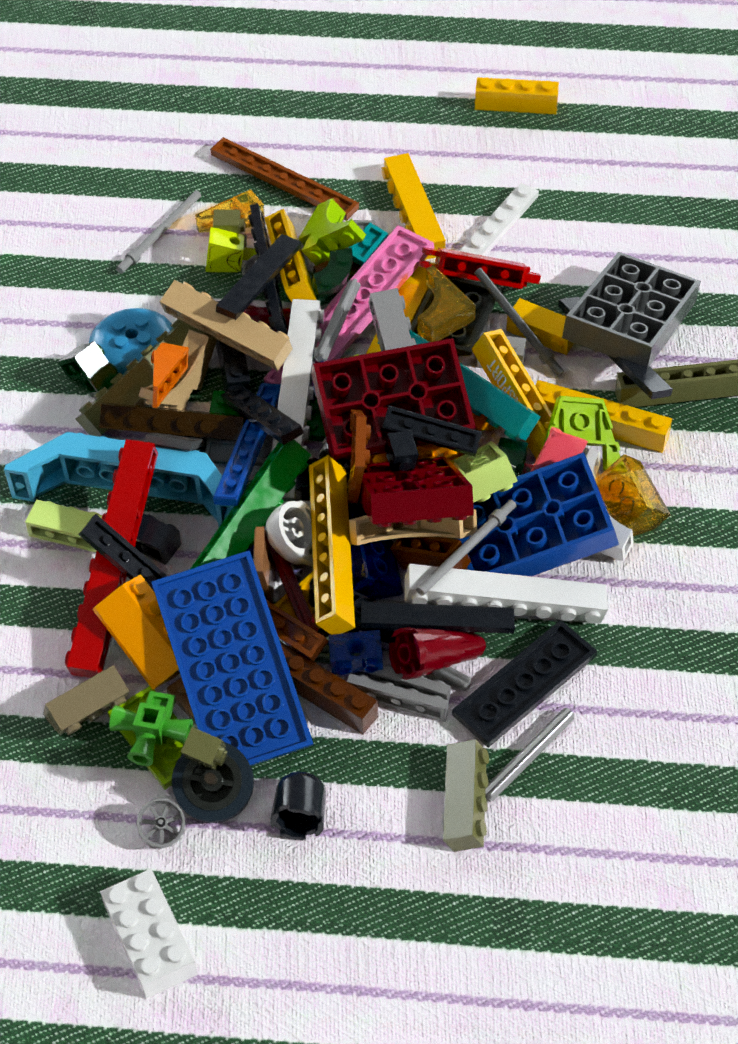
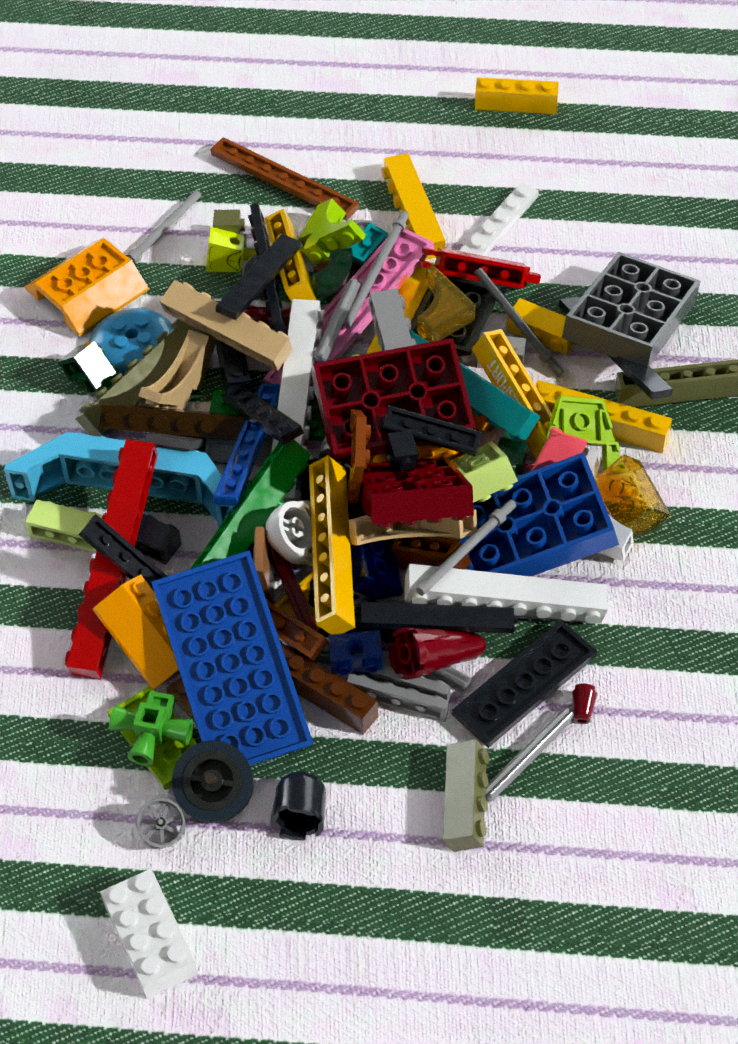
dark tan slope [43,665,130,735] -> none
orange slope [151,342,189,408] -> none
olive brick [181,727,228,770] -> none
clear yellow slope [195,189,265,233] -> none
none -> light orange slope [25,238,149,336]
none -> light grey bar [343,211,409,329]
none -> dark red cone [572,683,598,724]

